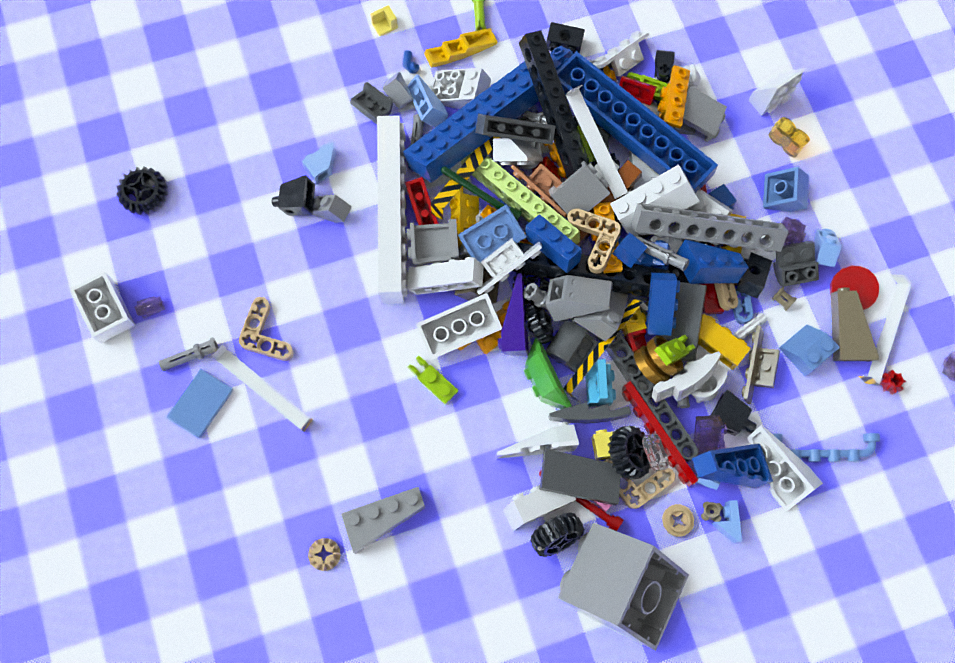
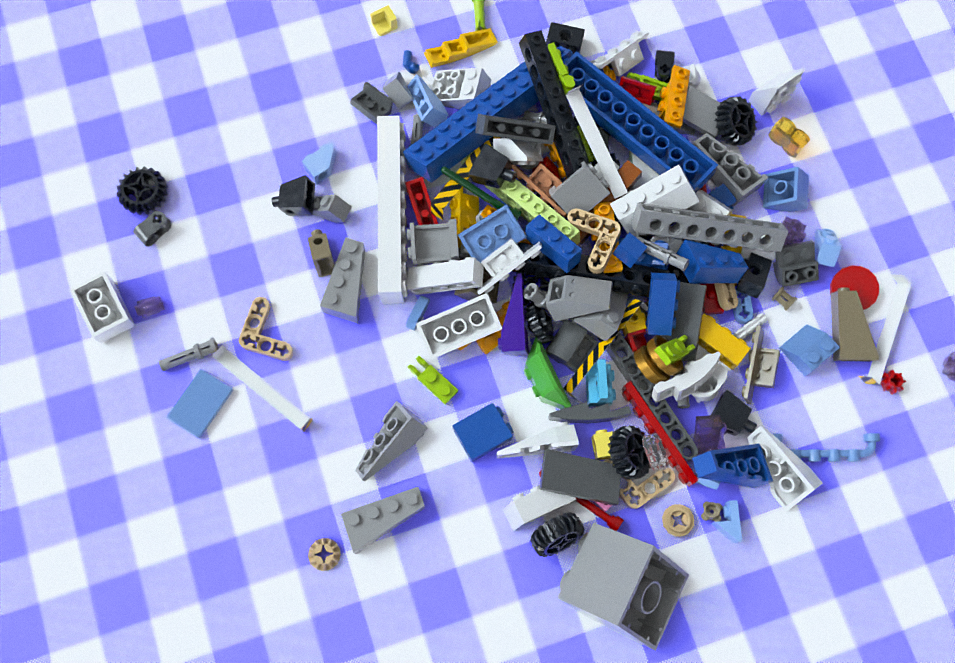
none -> dark grey piece [133,211,172,247]
none -> dark tan torso [308,229,335,278]
none -> light grey wedge [319,237,365,324]
none -> light grey wedge [355,400,428,482]
none -> medium blue beam [406,295,430,331]
none -> blue brick [452,403,514,463]
none -> black torso [468,144,517,188]
none -> lime hinge [547,43,575,95]
none -> light grey wedge [693,133,769,206]
none -> black gear [714,96,758,146]

